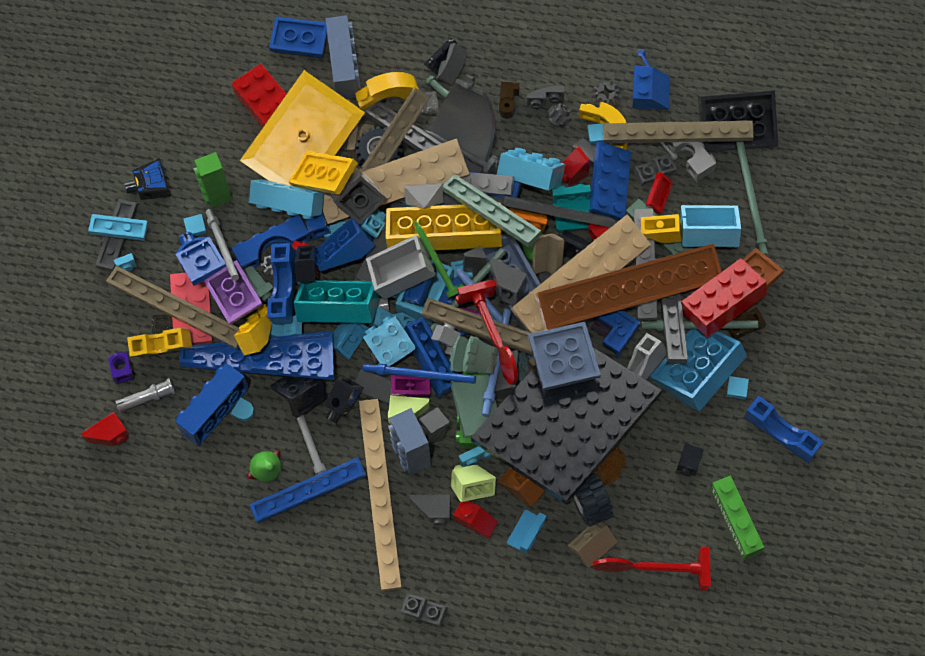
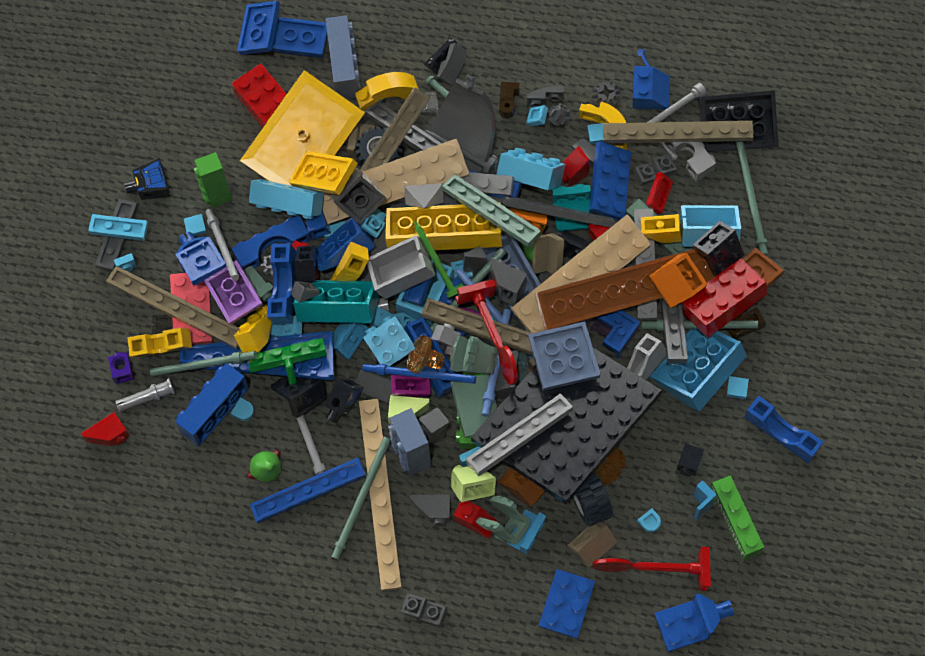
none -> sand green bar [150,351,257,376]
none -> blue plate [237,1,280,55]
none -> green plate [248,338,327,384]
none -> dark grey slope [291,281,320,302]
none -> yellow slope [330,242,369,281]
none -> sand green bar [331,437,391,560]
none -> clear orange tile [407,335,445,374]
none -> light grey plate [466,394,573,477]
none -> sand green piece [476,496,530,544]
none -> medium azure tile [526,105,548,126]
none -> blue plate [539,569,595,639]
none -> medium azure tile [636,508,661,533]
none -> light grey piece [646,83,707,123]
none -> orange slope [649,253,708,308]
none -> blue plate [654,594,734,652]
none -> black bracket [692,221,744,277]
none -> dark azure panel [693,480,717,521]

